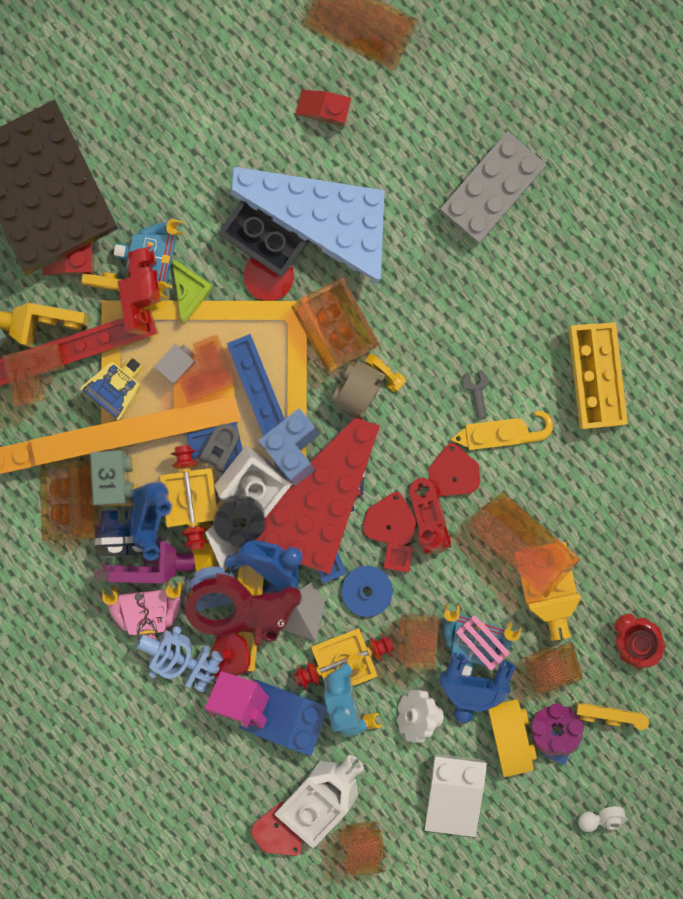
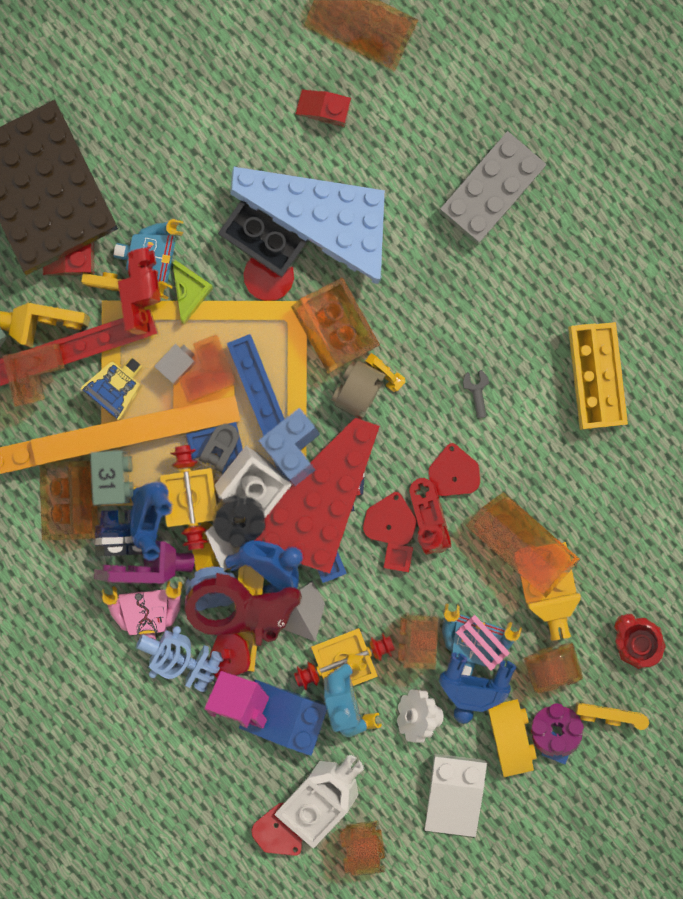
blue plate [342,565,393,617] -> none
yellow plate [451,411,553,450] -> none
white plate [578,806,626,832] -> none

